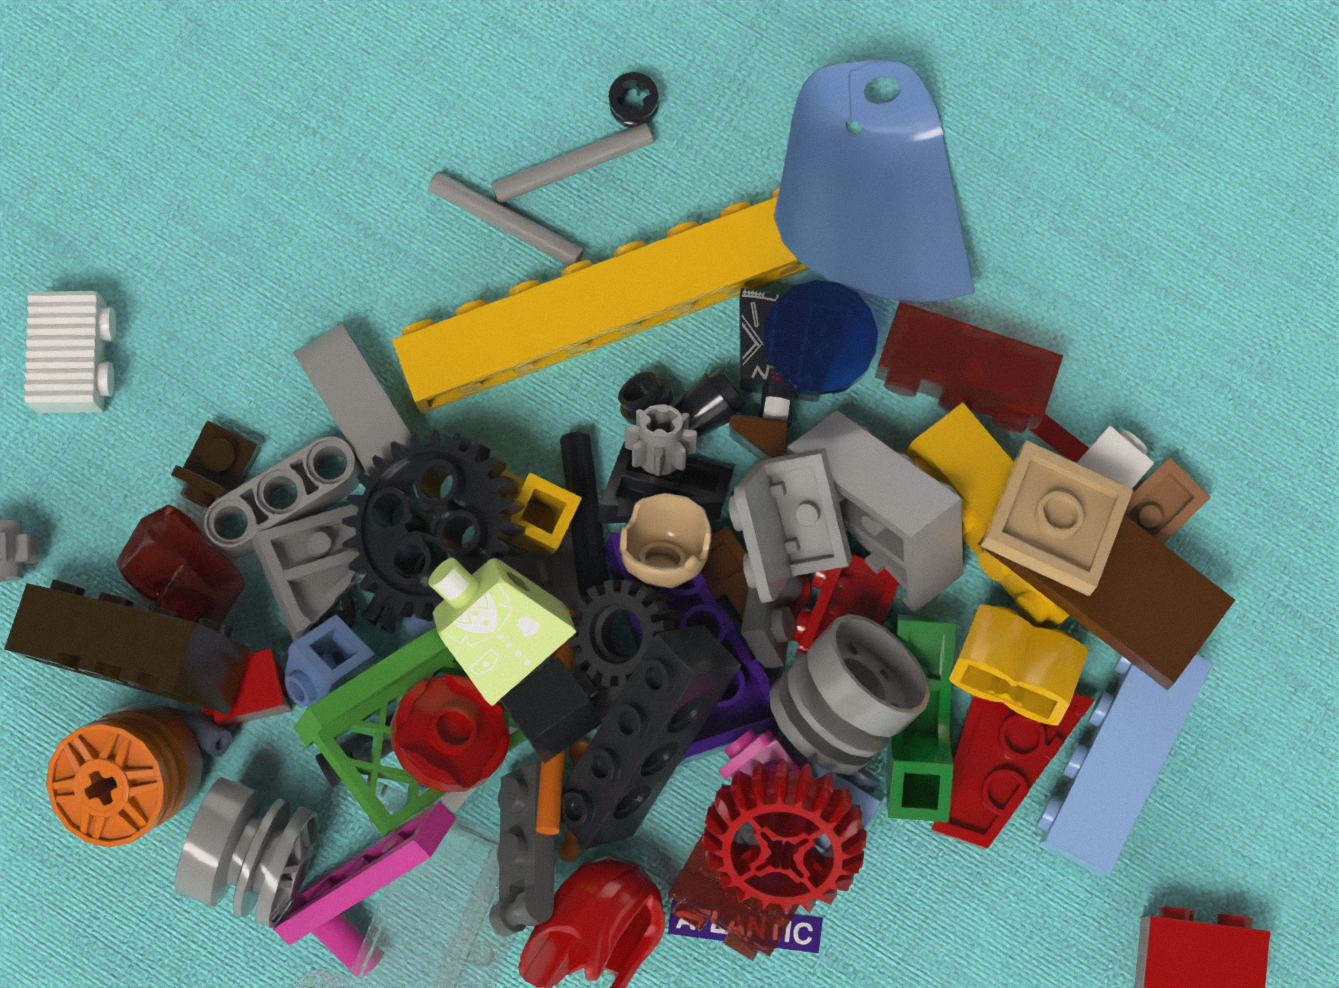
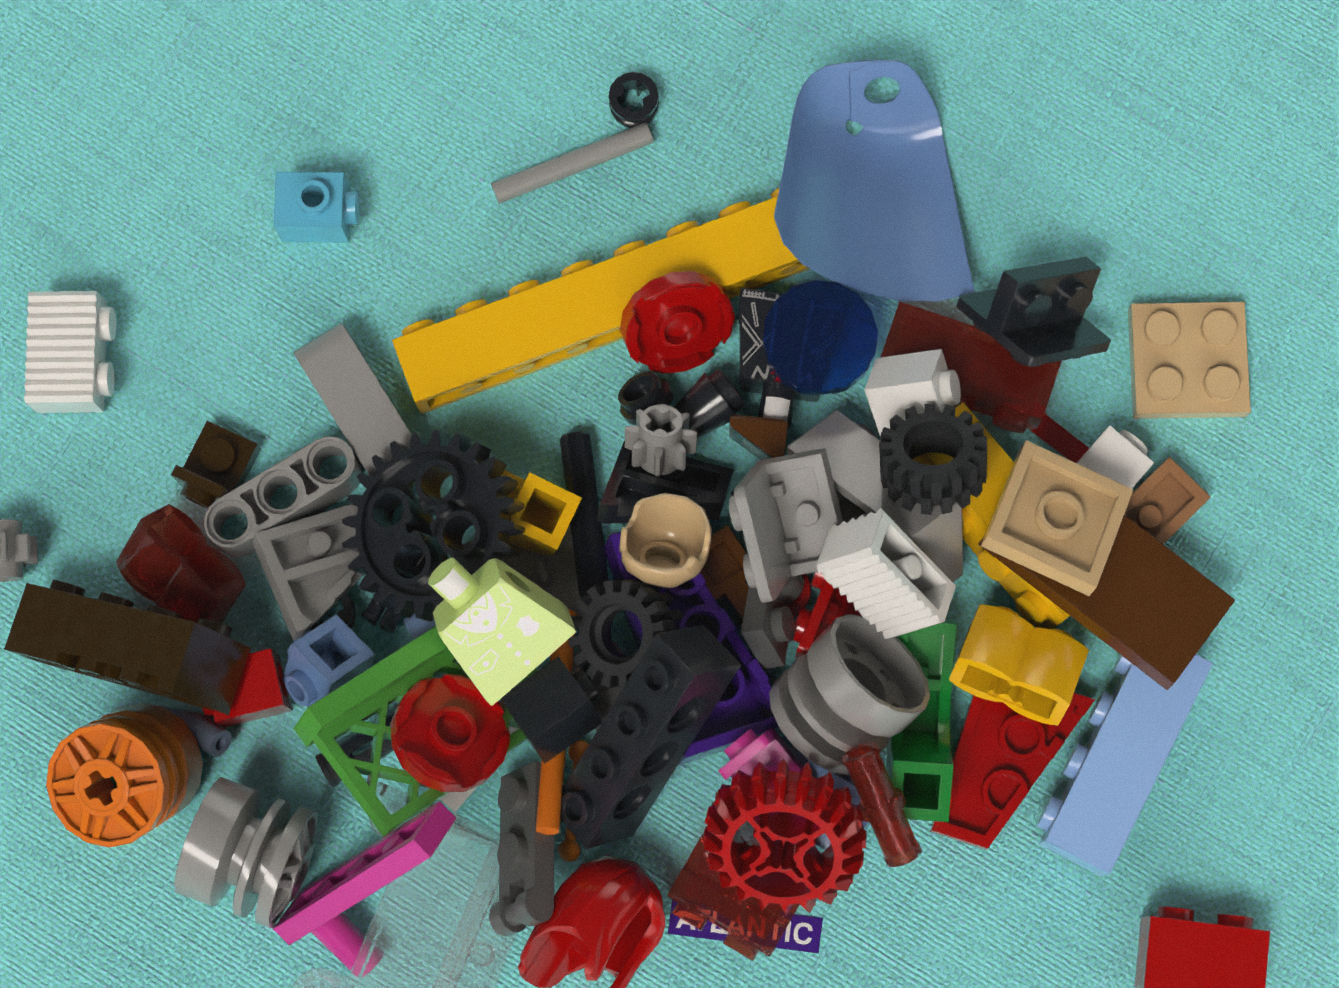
light grey bar [428,171,585,265] -> none
none -> medium azure brick [274,172,360,243]
none -> red tile [620,271,735,374]
none -> white brick [816,508,956,639]
none -> clear red pin [841,742,922,867]
none -> white brick [864,349,961,438]
none -> black tyre [879,403,987,515]
none -> black bracket [956,257,1111,367]
none -> tan plate [1128,302,1251,419]

